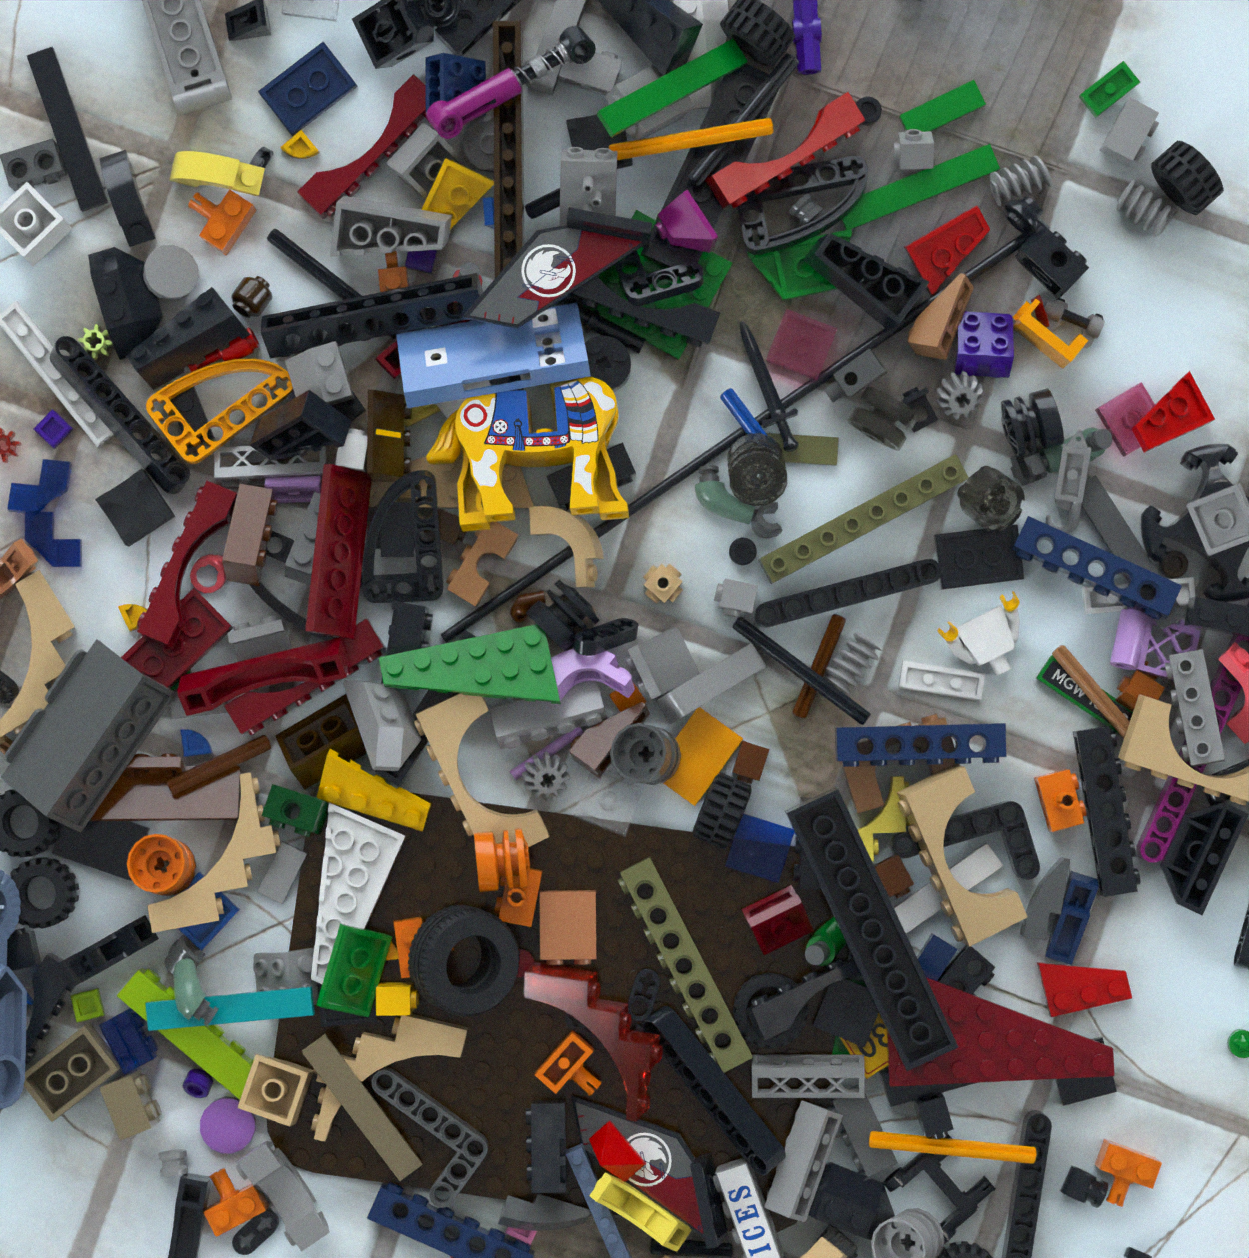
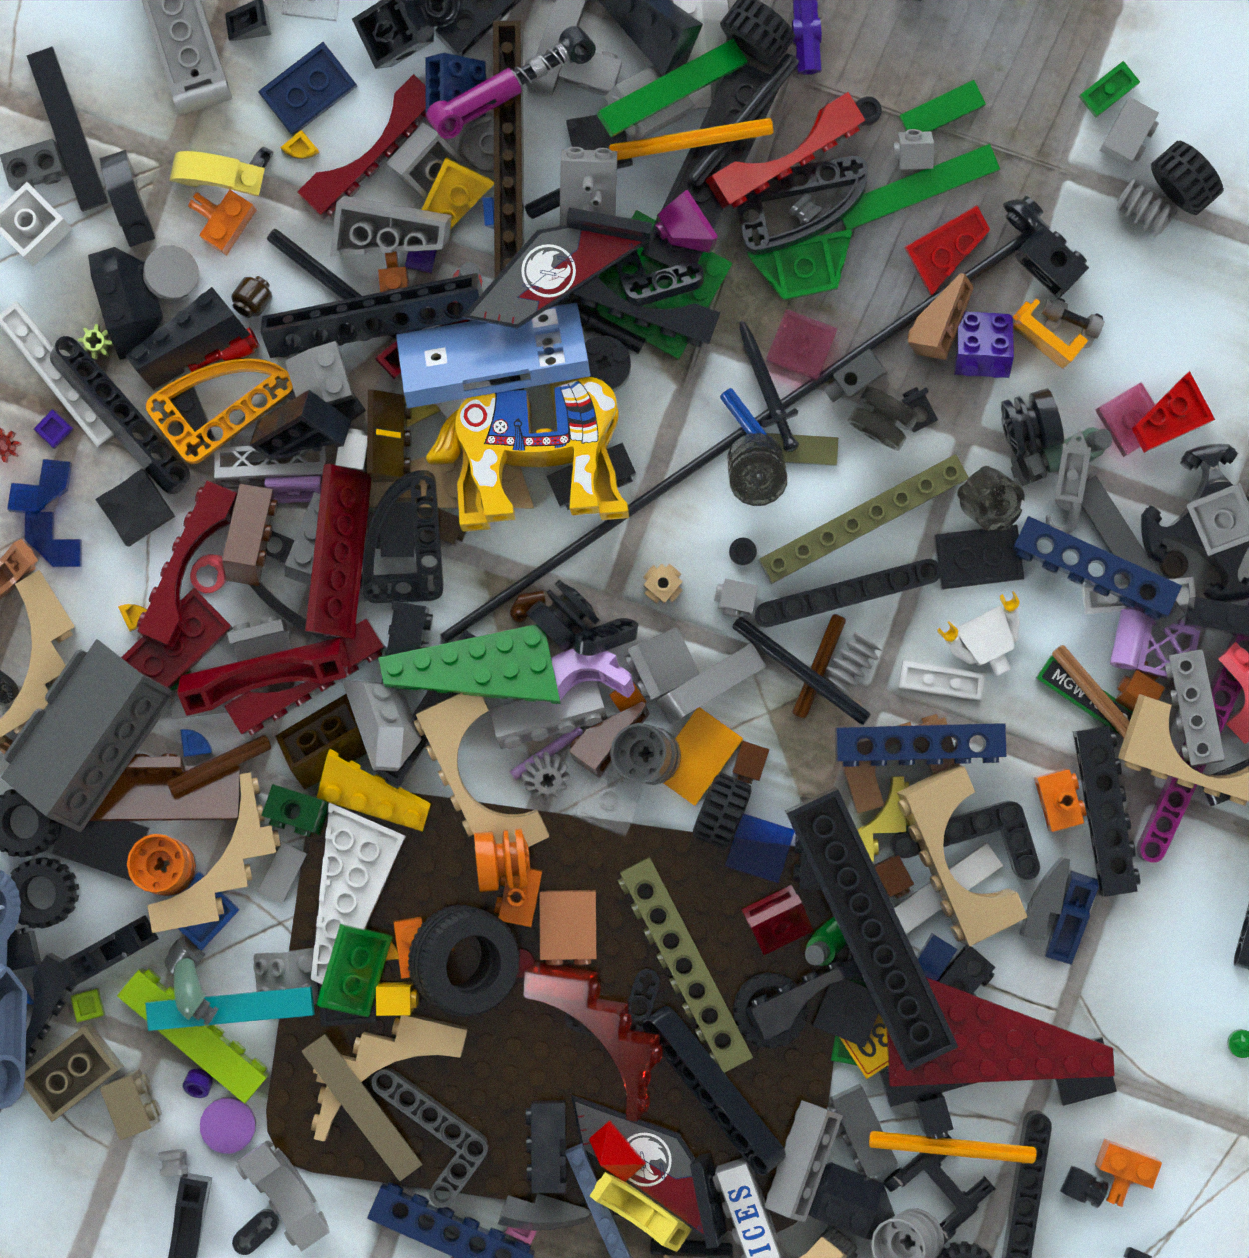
clear blue brick [99,1008,158,1075] -> none
orange brick [203,1168,270,1237] -> none
tan slope [237,1054,313,1126] -> none
medium nougat arch [446,522,519,607] -> none
tan arch [529,506,604,588] -> none
orange brick [535,1030,602,1096] -> none
piece [695,465,783,539] -> none
light grey fence [752,1055,865,1098] -> none
black wedge [803,233,929,330] -> none
light grey gear [937,371,984,420] -> none
light grey piece [990,156,1052,206] -> none
red sticker [1031,294,1050,328] -> none
red wing [1037,962,1132,1017] -> none
black wedge [1160,802,1249,916] -> none

